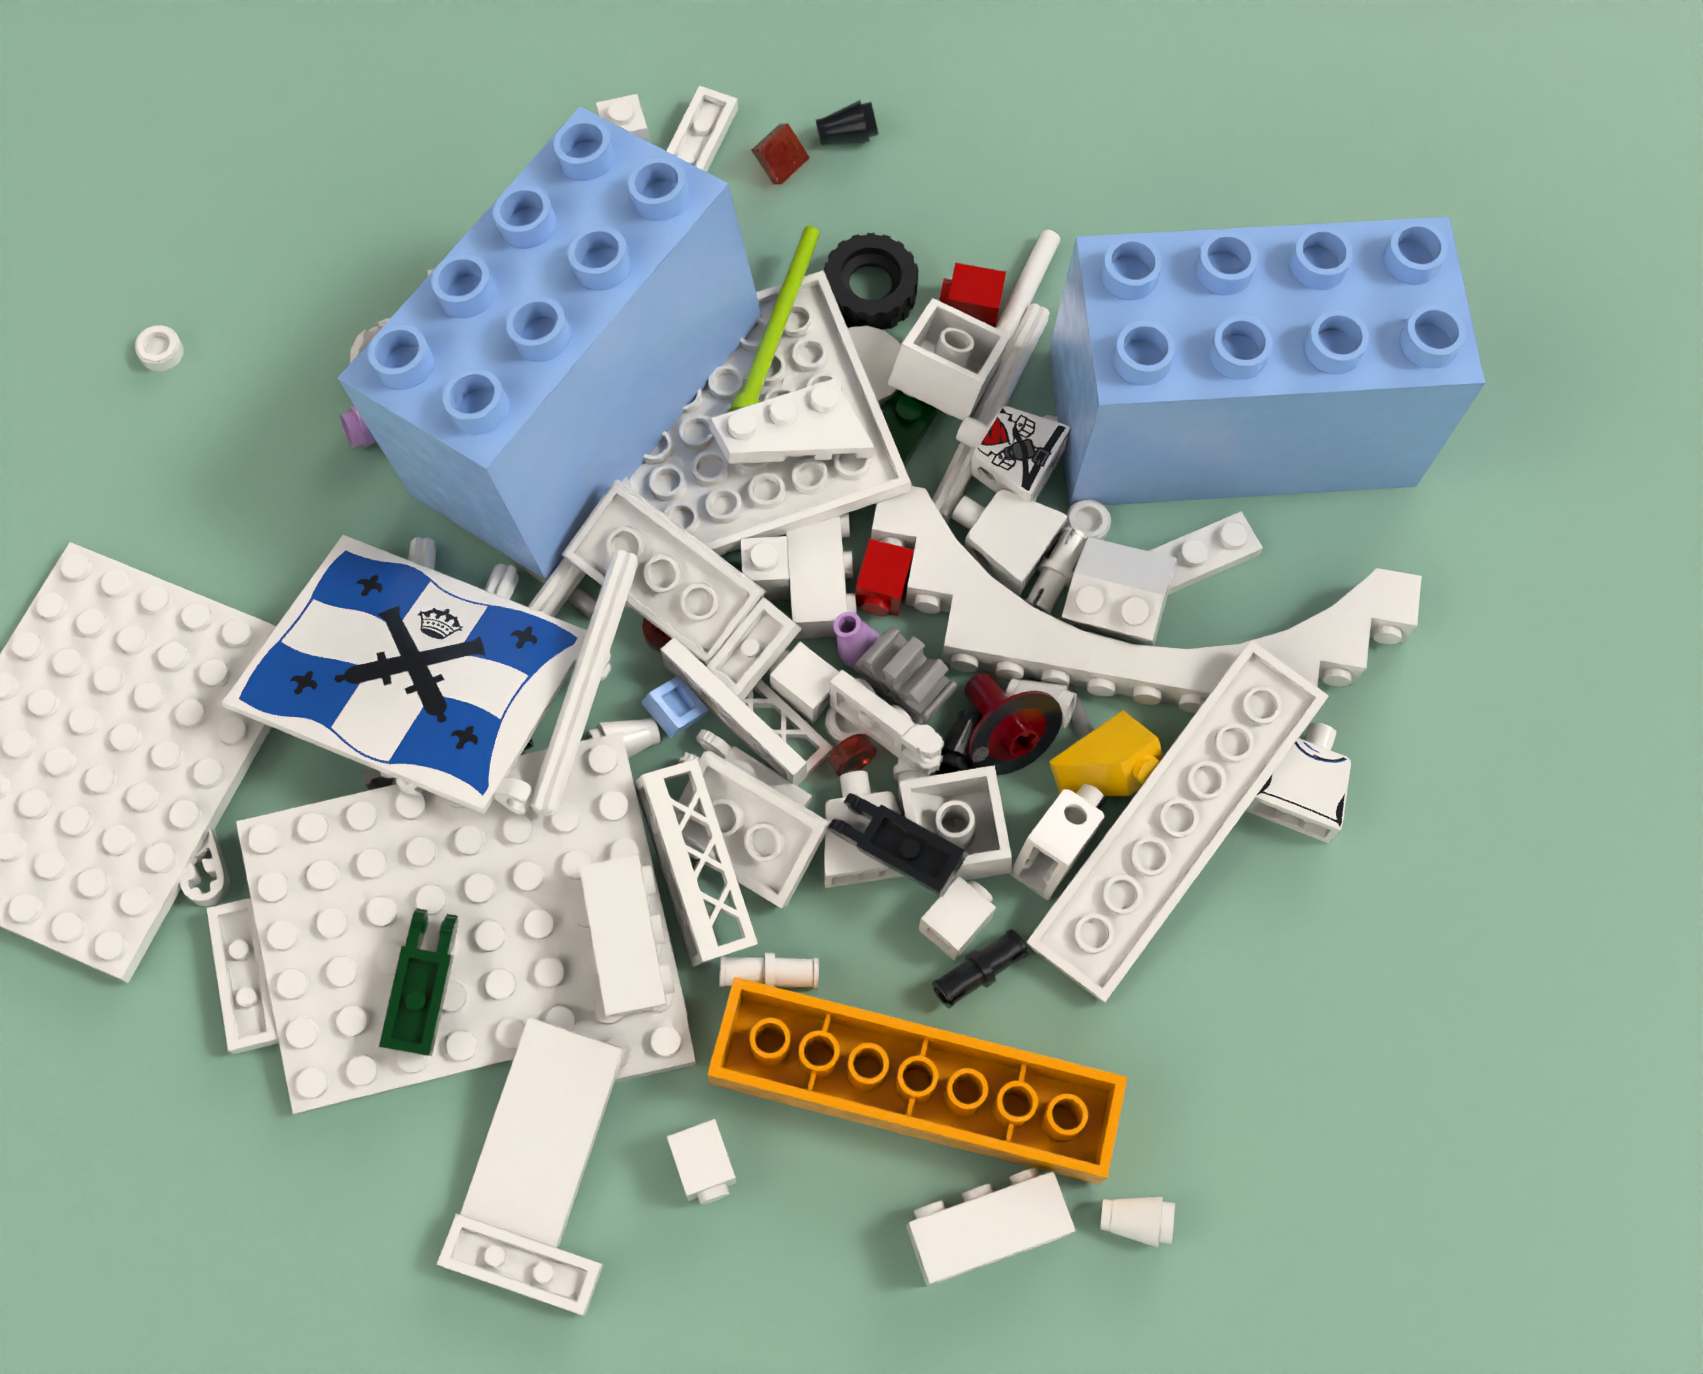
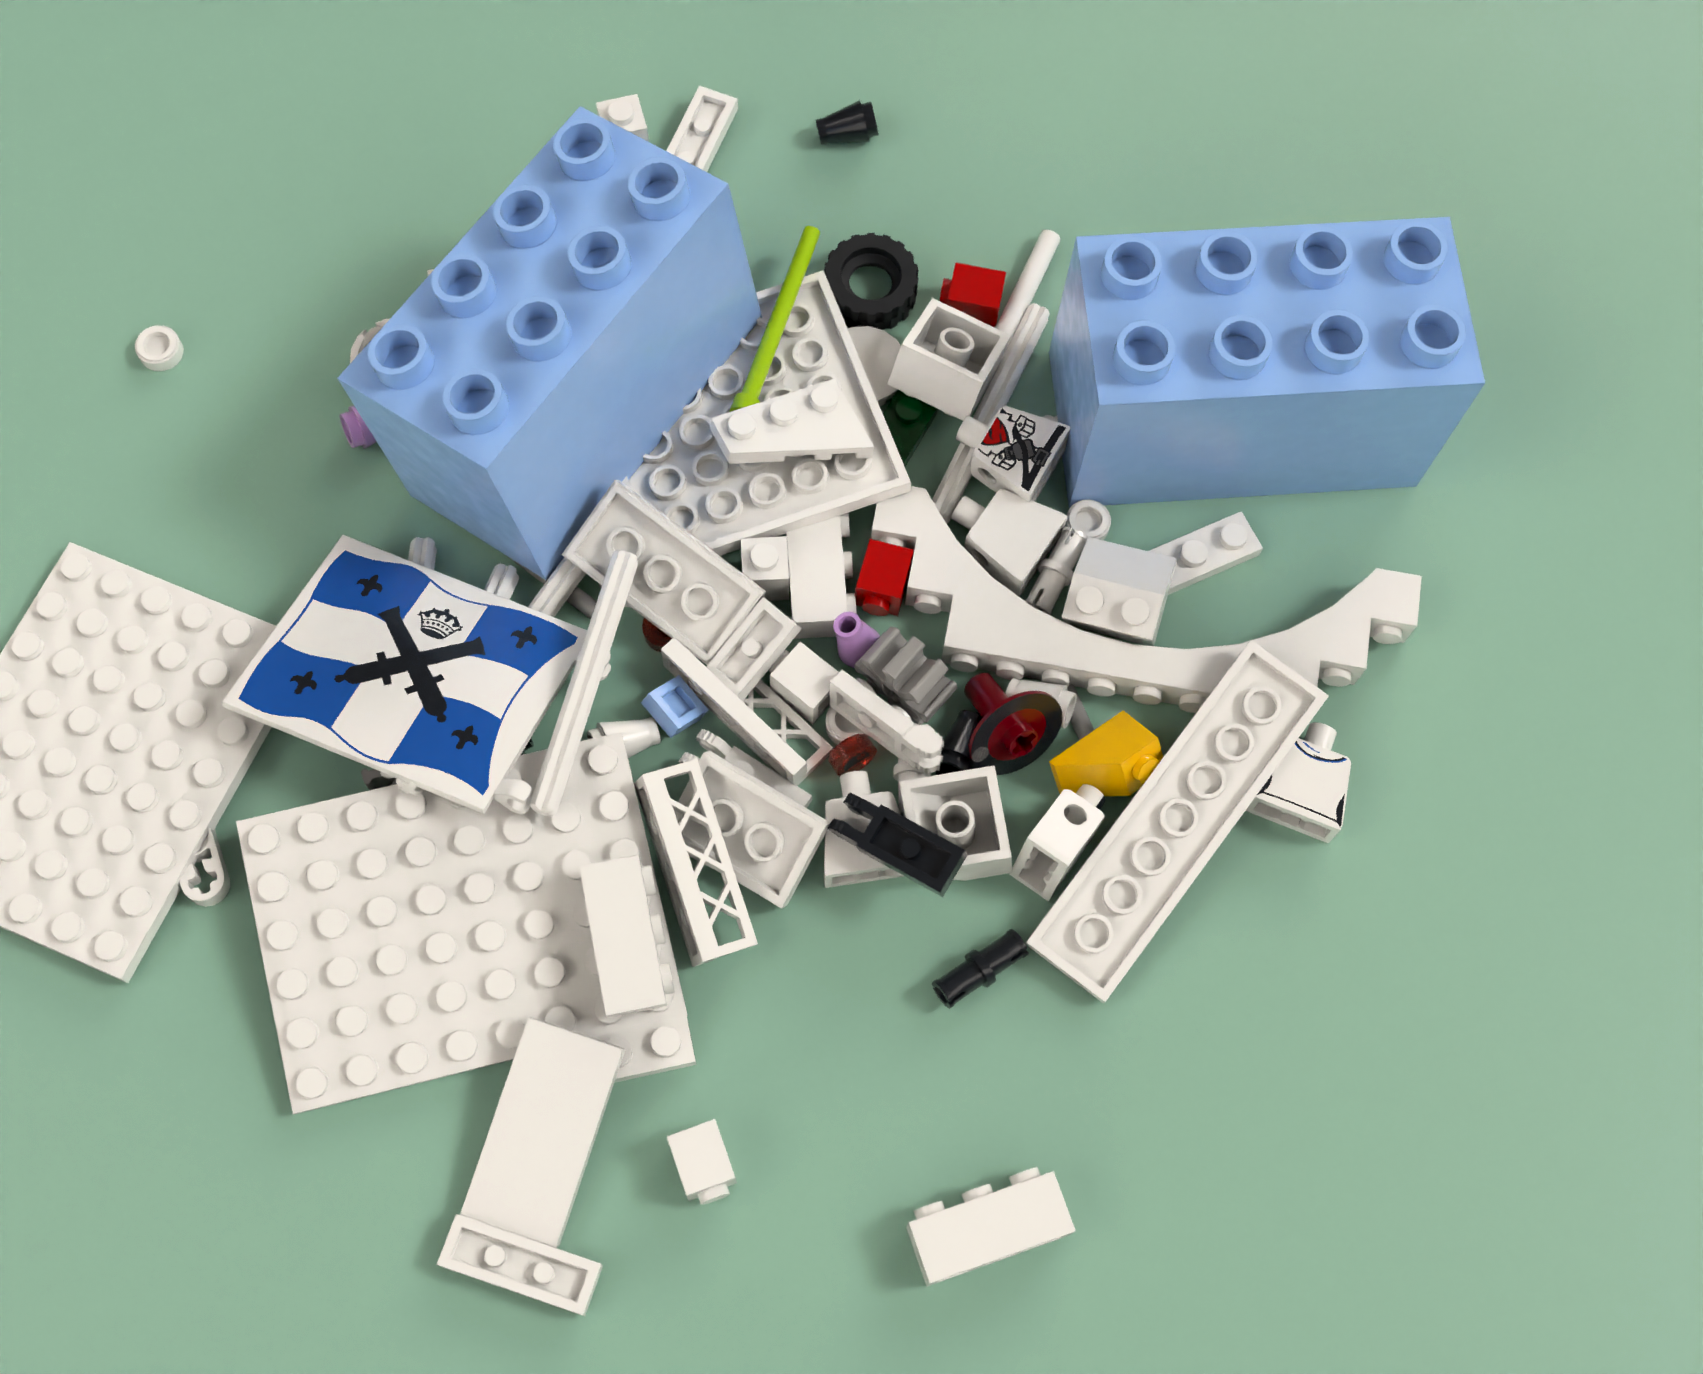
white plate [207,898,279,1054] -> none
dark green hinge [379,908,459,1056] -> none
light orange brick [707,977,1128,1185] -> none
white pin [719,952,819,989] -> none
clear red plate [751,123,810,184] -> none
white brick [918,876,996,961] -> none
white cone [1100,1196,1175,1248] -> none

